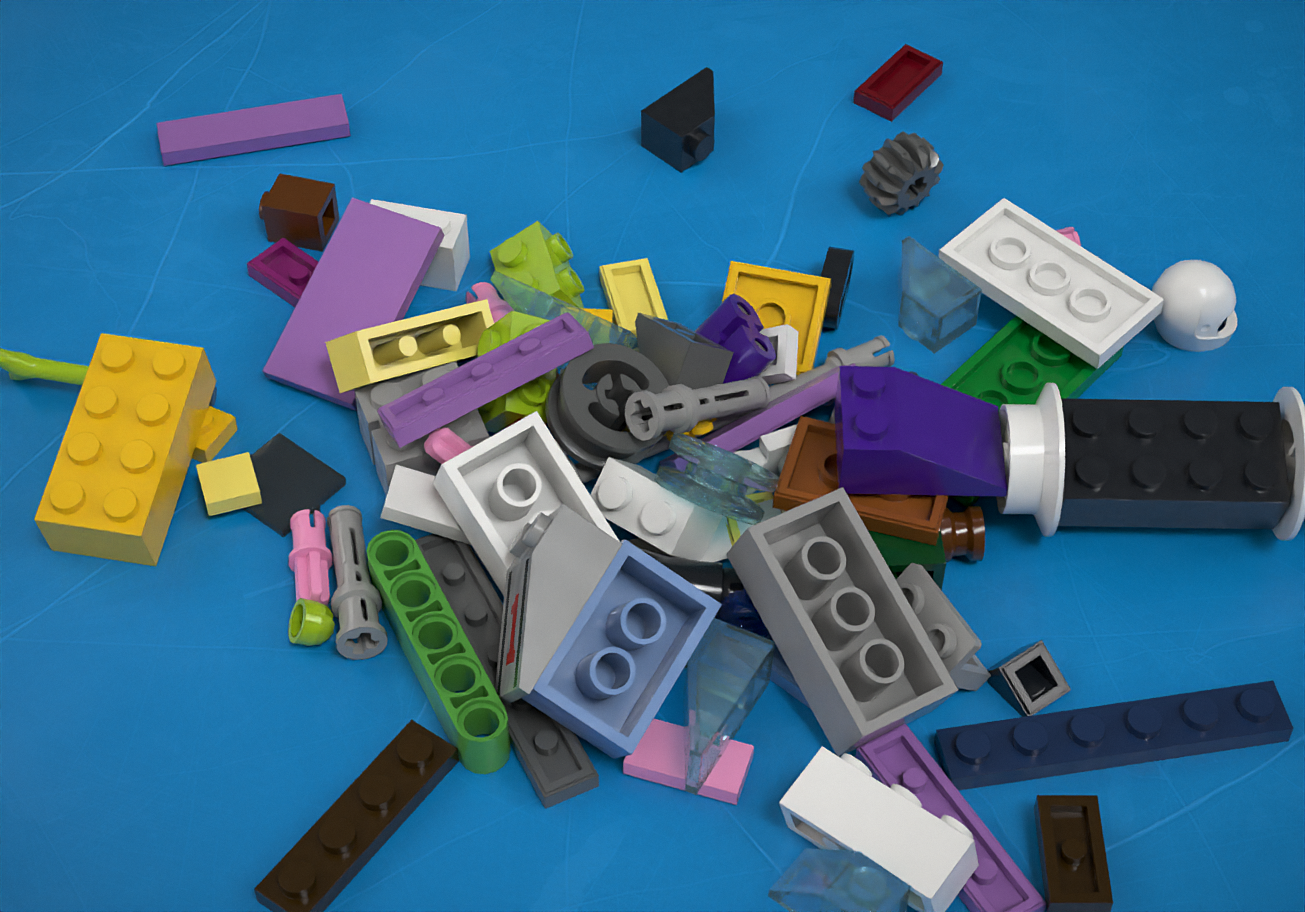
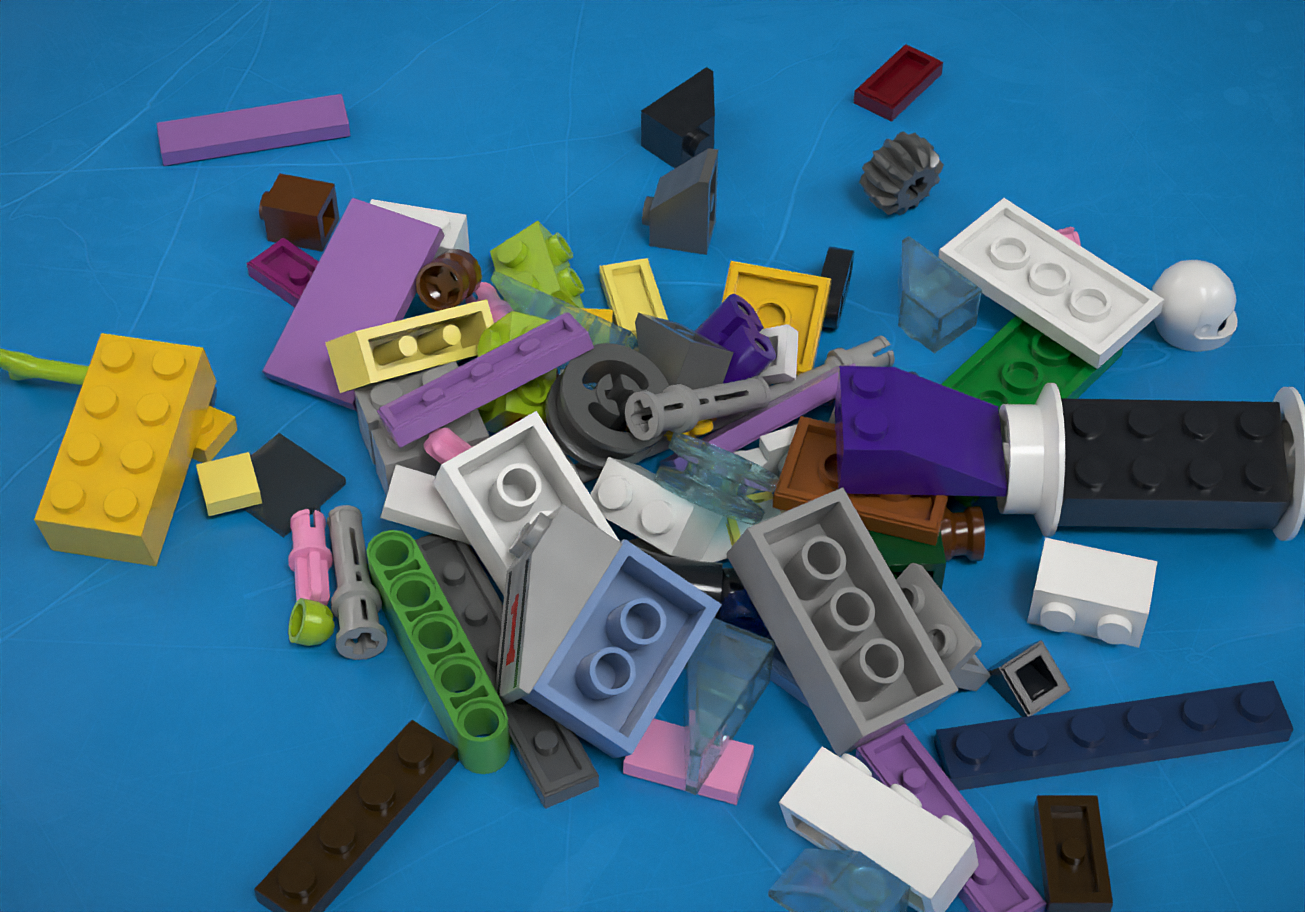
none -> reddish brown wheel [416,249,482,311]
none -> dark grey slope [642,148,718,255]
none -> white brick [1027,538,1157,648]

